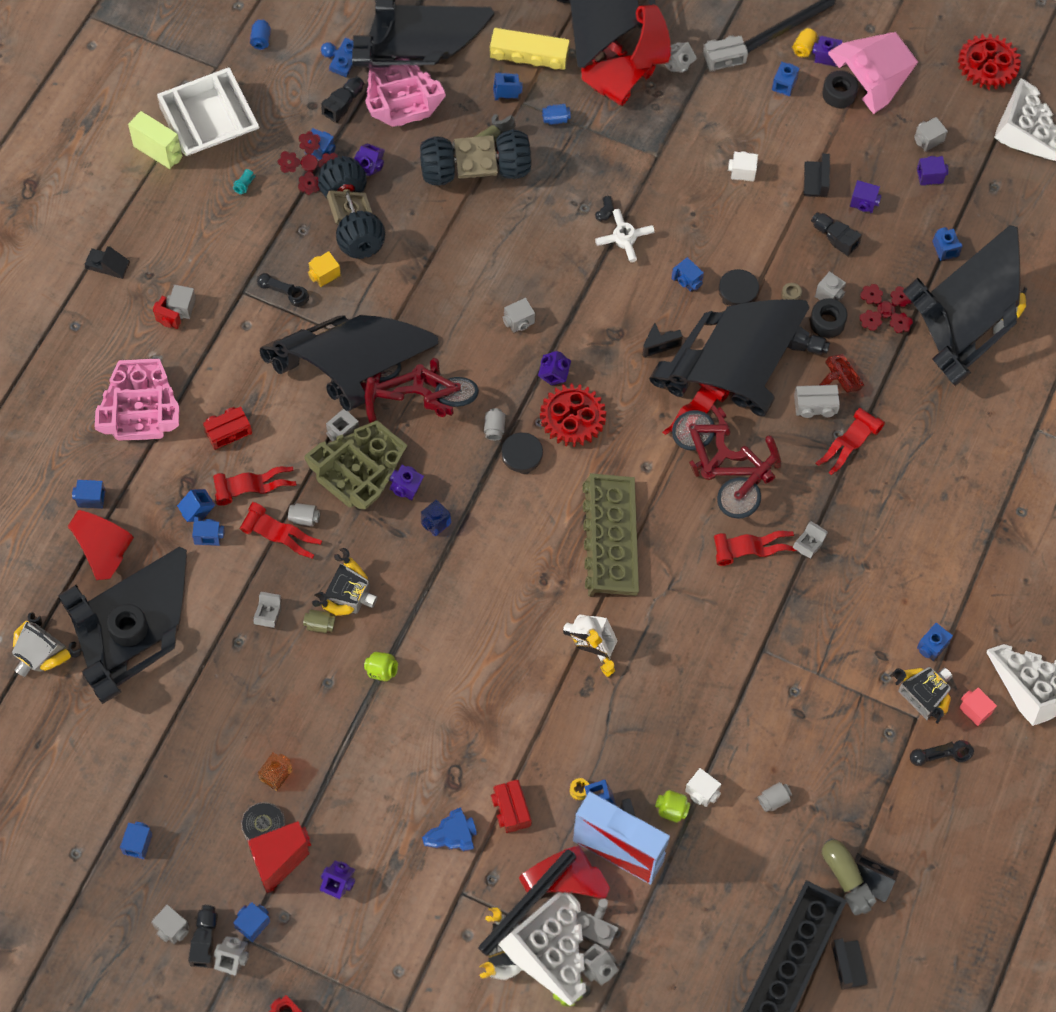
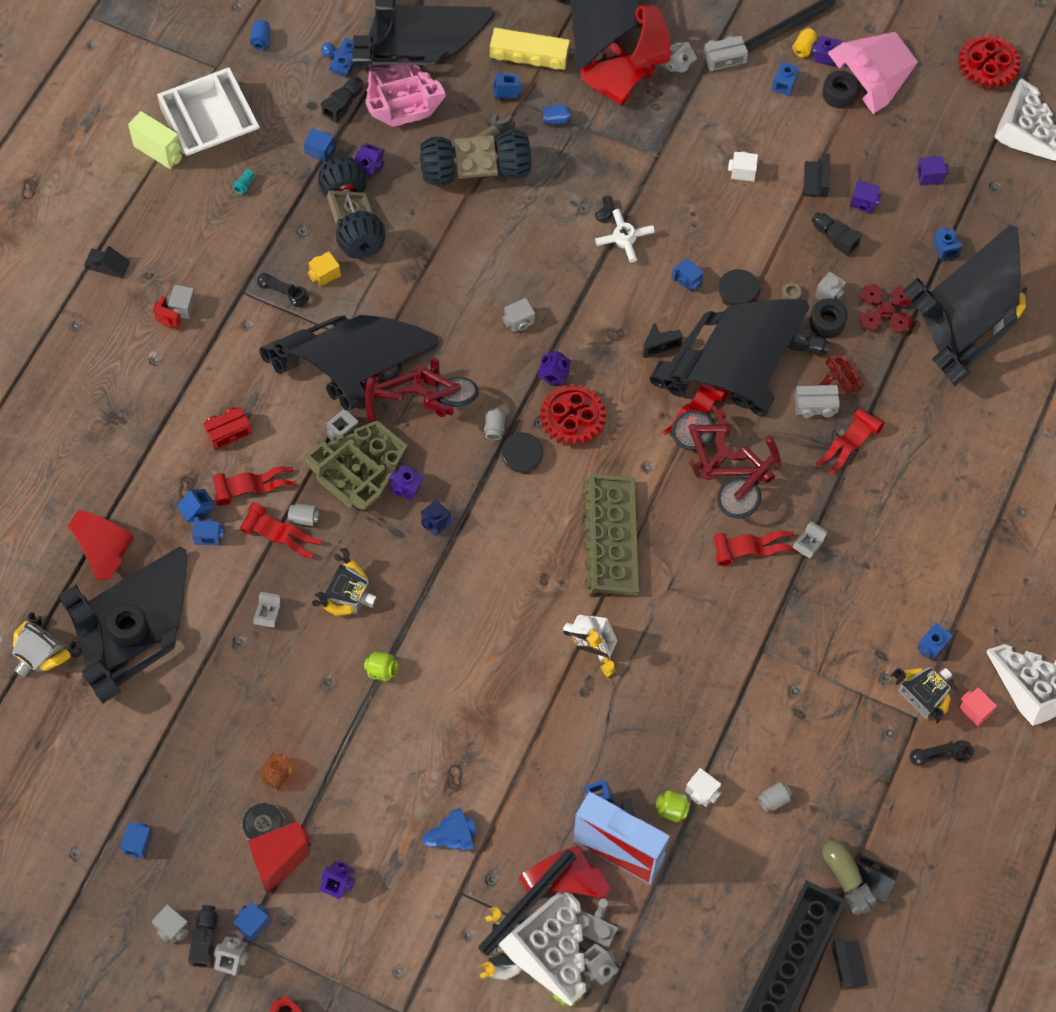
blue brick [72,480,105,509] -> none
bright pink wedge [95,359,180,441] -> none
dark red plant [277,131,338,195] -> none
olive brick [303,609,335,633] -> none
red brick [490,779,532,833] -> none
yellow bush [570,778,589,800] -> none
light grey brick [914,117,947,152] -> none

